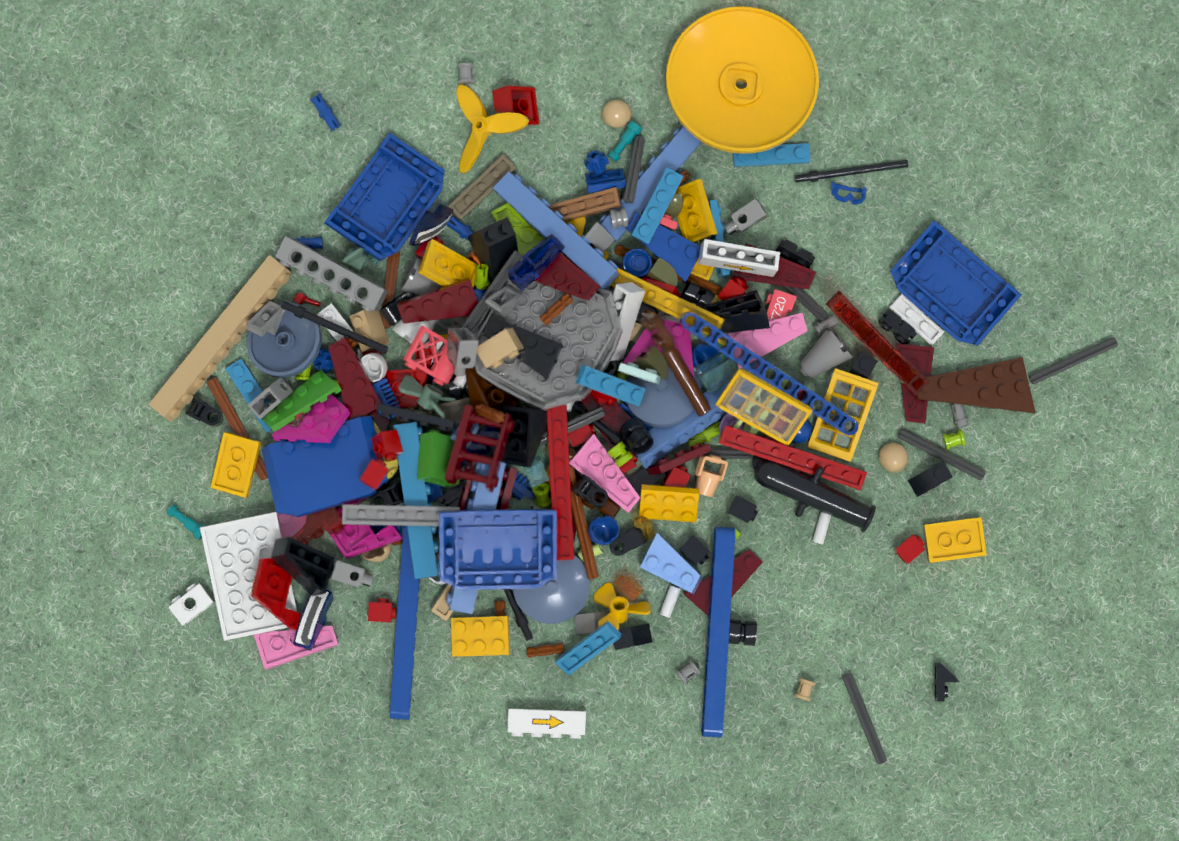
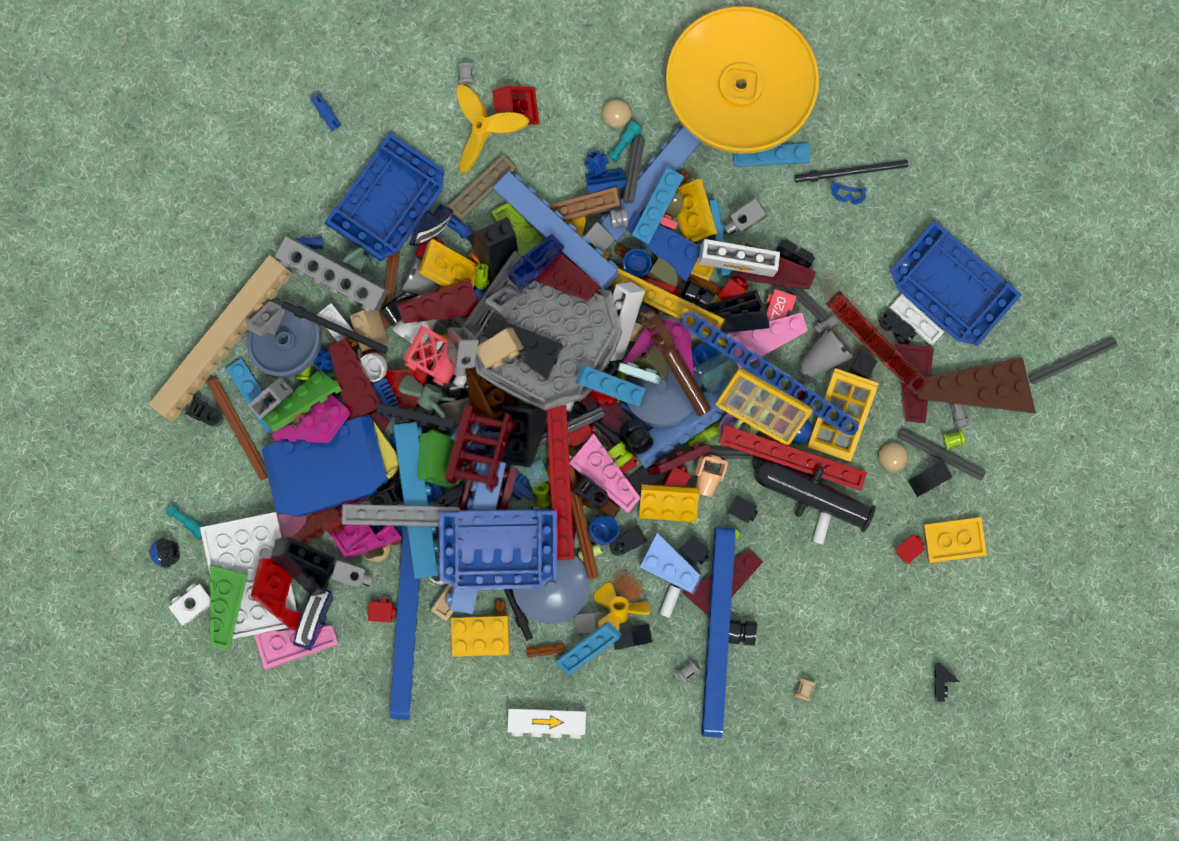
yellow plate [210,432,261,498] -> none
red hand [293,293,321,307] -> none
red brick [359,459,389,491] -> none
red brick [372,430,403,462] -> none
dark orange axle [475,404,505,423] -> none
dark orange axle [540,293,573,325] -> none
clear yellow arm [634,516,654,539] -> none
dark grey axle [842,673,887,764] -> none
none -> black piece [149,538,180,568]
none -> bright green wing [210,565,248,650]

